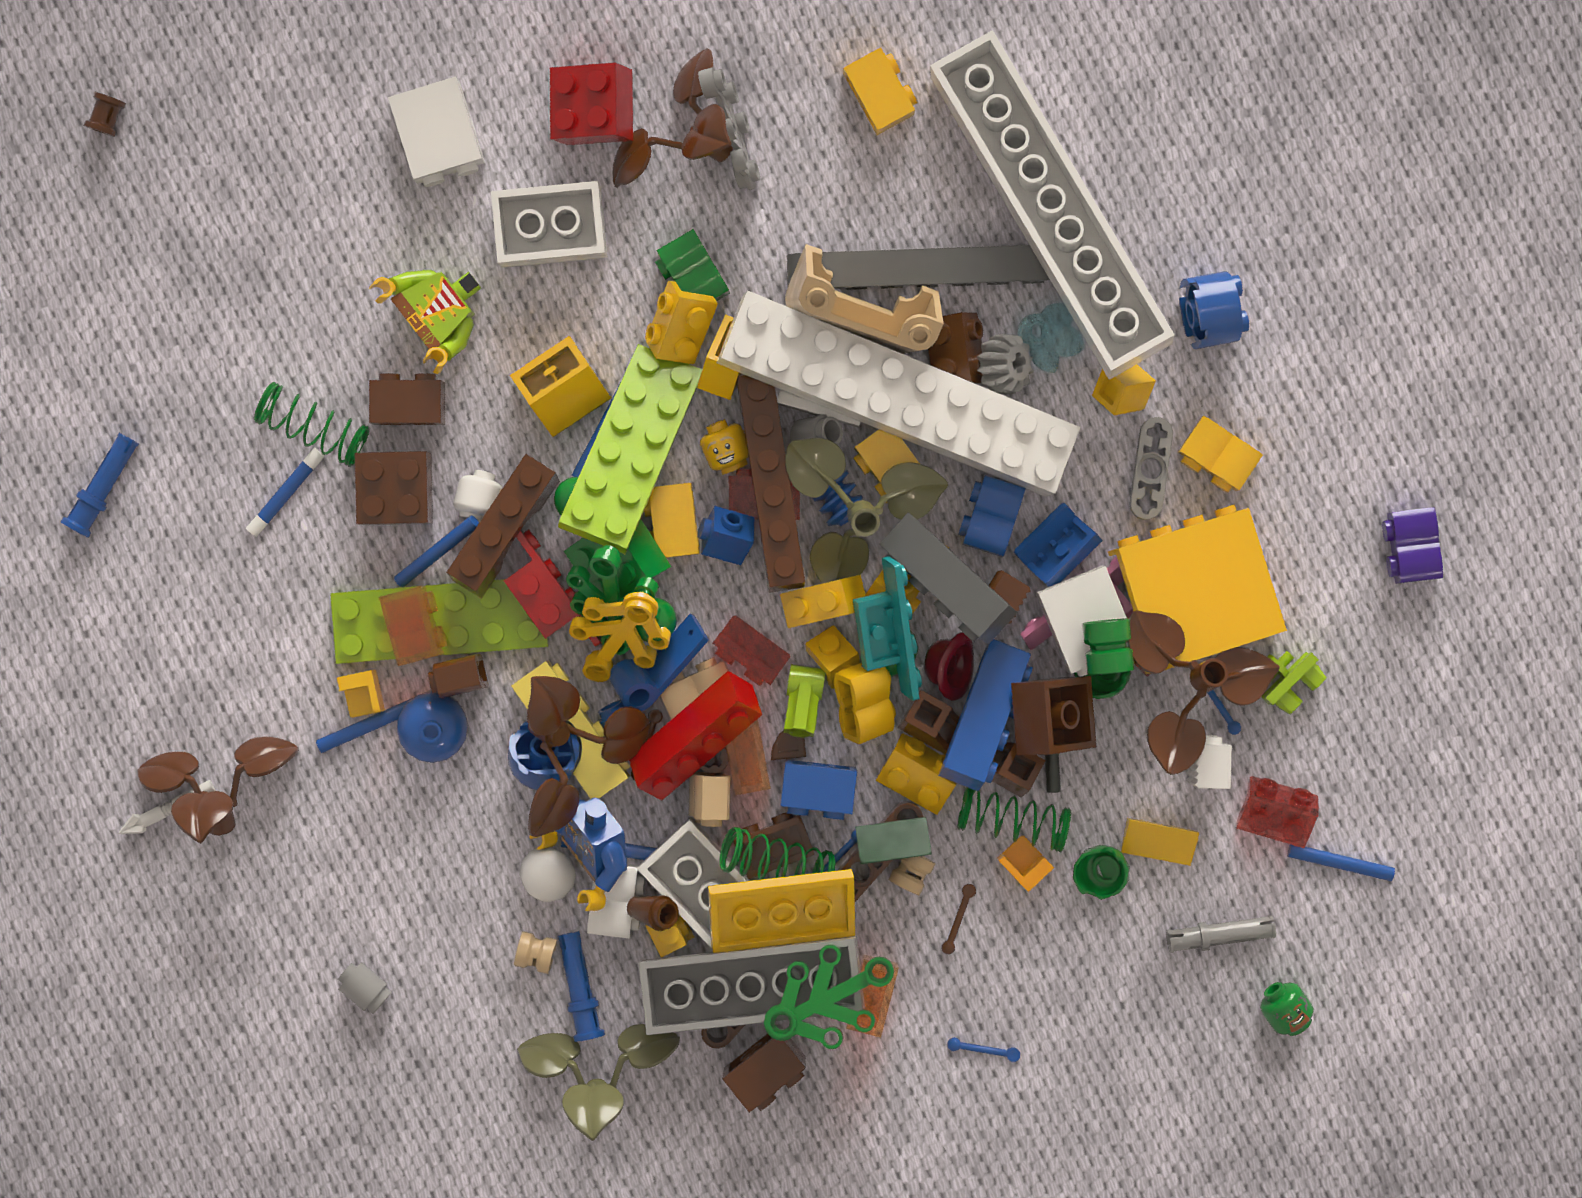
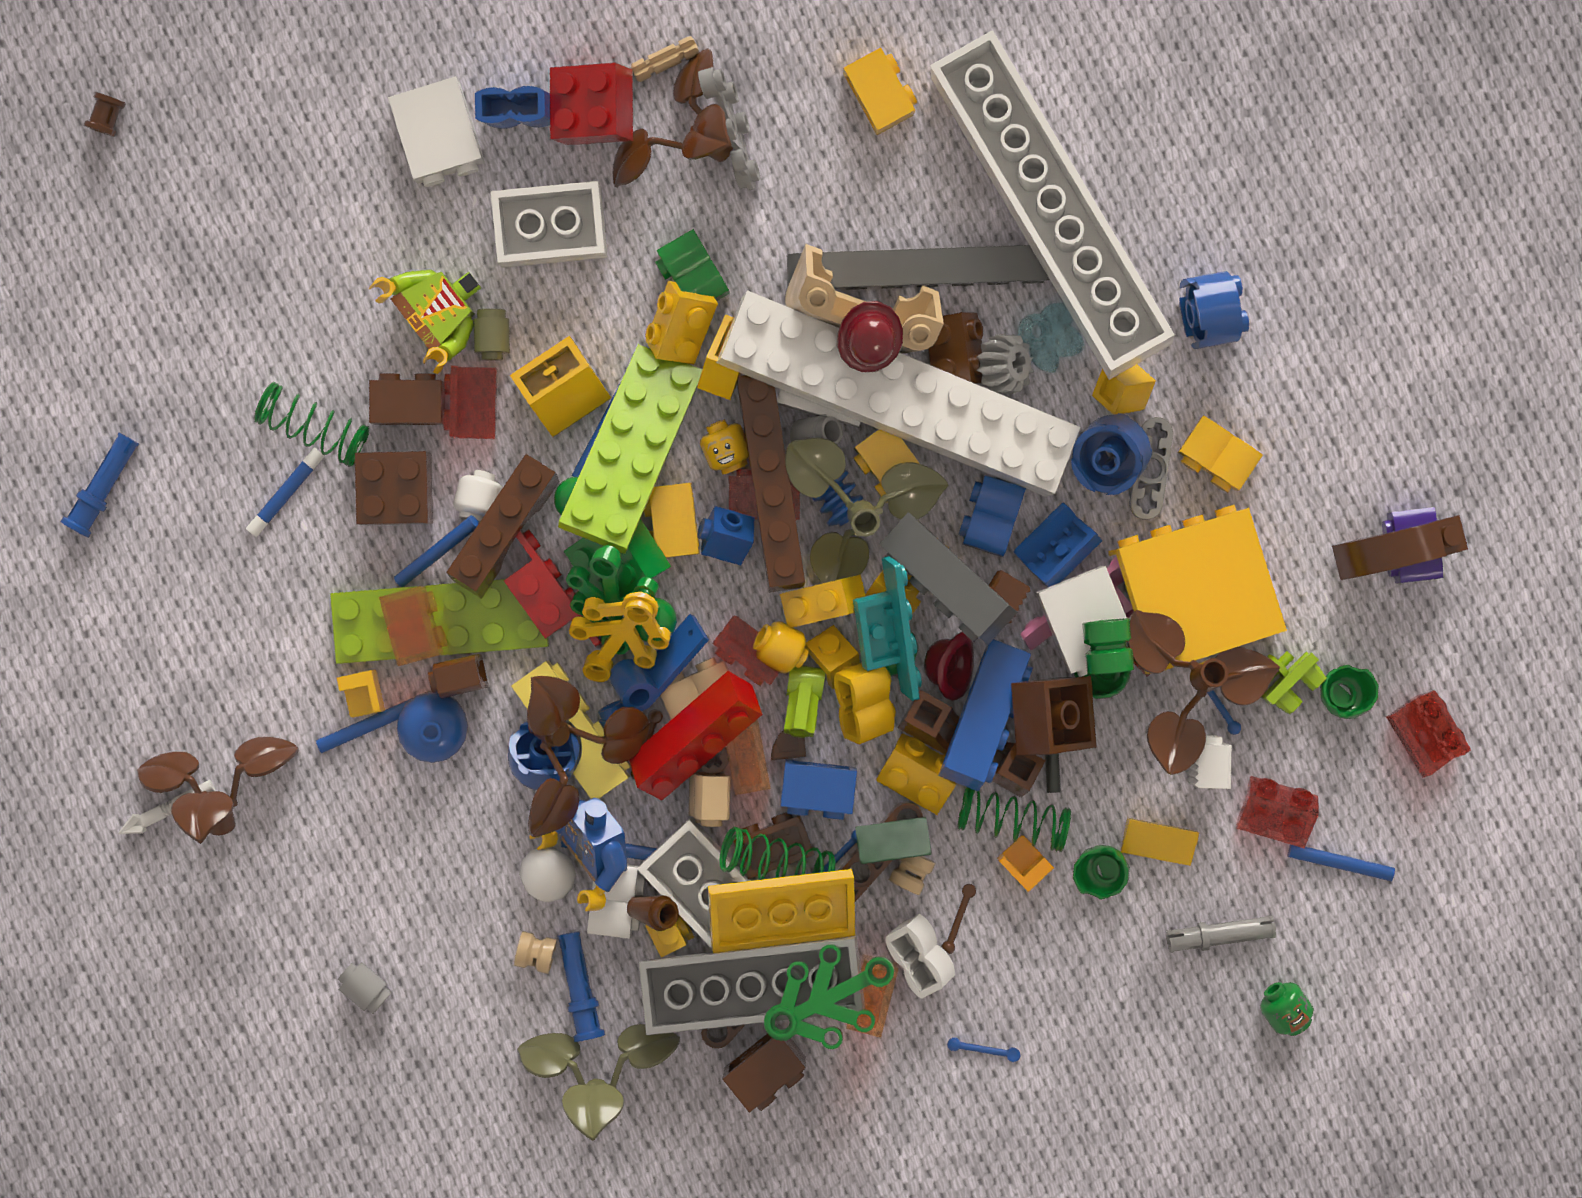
none -> clear red bracket [443,365,498,440]
none -> olive brick [474,309,510,361]
none -> blue brick [475,86,550,129]
none -> tan axle [631,36,699,82]
none -> yellow head [753,621,809,674]
none -> dark red hat [837,301,903,372]
none -> white brick [886,914,955,999]
none -> blue brick [1071,413,1152,495]
none -> green hair [1320,665,1379,719]
none -> reddish brown arch [1332,515,1468,580]
none -> clear red bracket [1386,690,1471,778]

